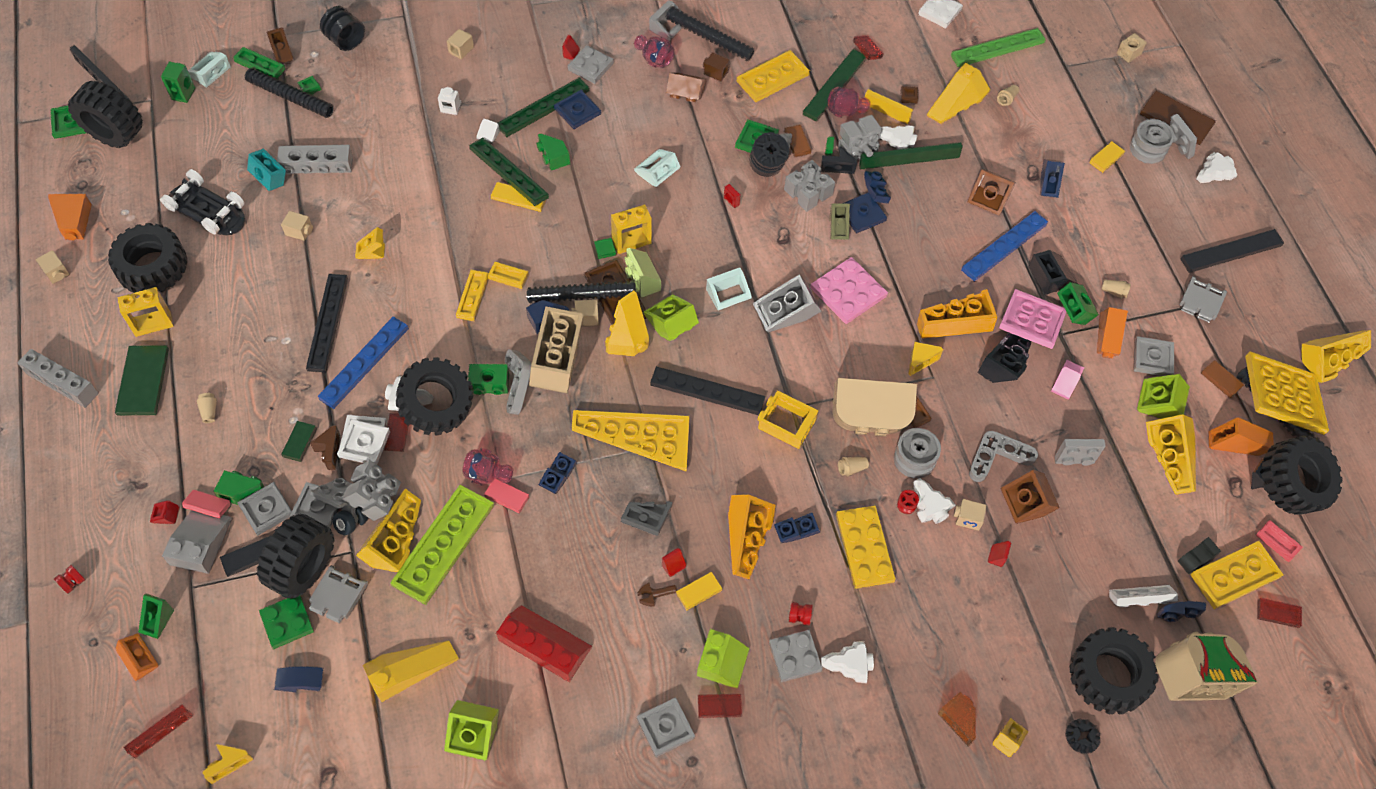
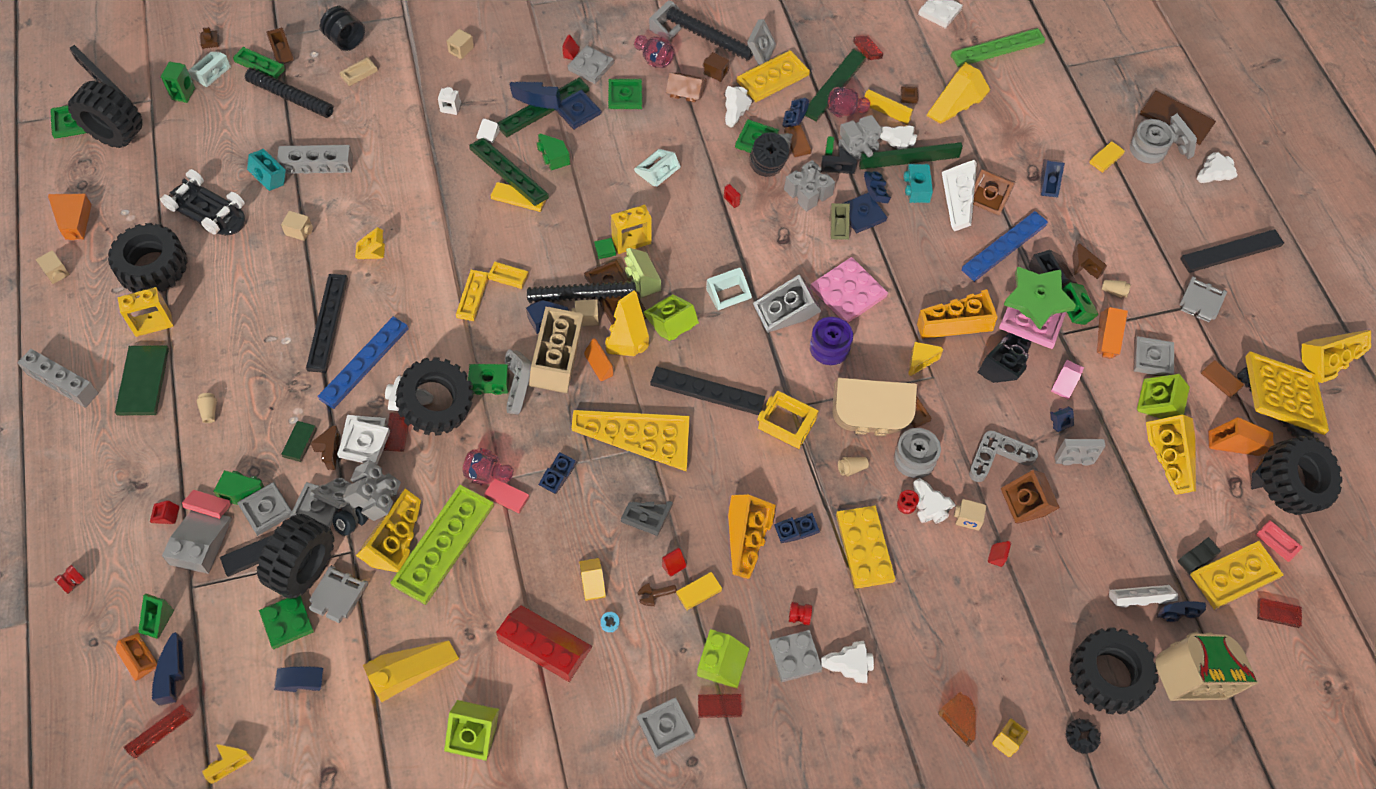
green tile [297,75,321,95] -> none
tan cone [997,85,1019,106] -> none
tan brick [1117,33,1147,63] -> none
none -> dark blue slope [152,632,185,706]
none -> reddish brown tile [200,27,219,49]
none -> tan tile [339,57,378,86]
none -> dark blue slope [509,82,561,109]
none -> yellow slope [579,558,606,601]
none -> orange slope [584,338,613,381]
none -> medium azure bush [601,612,619,632]
none -> green plate [608,79,642,109]
none -> white rock [725,86,752,128]
none -> light grey plate [747,19,776,65]
none -> dark blue slope [782,98,809,128]
none -> dark purple wheel [809,317,853,365]
none -> teal brick [904,164,933,203]
none -> white wing [942,160,977,231]
none -> bright green plate [1004,267,1076,329]
none -> dark blue tile [1050,406,1074,432]
none -> reddish brown slope [1072,243,1107,280]

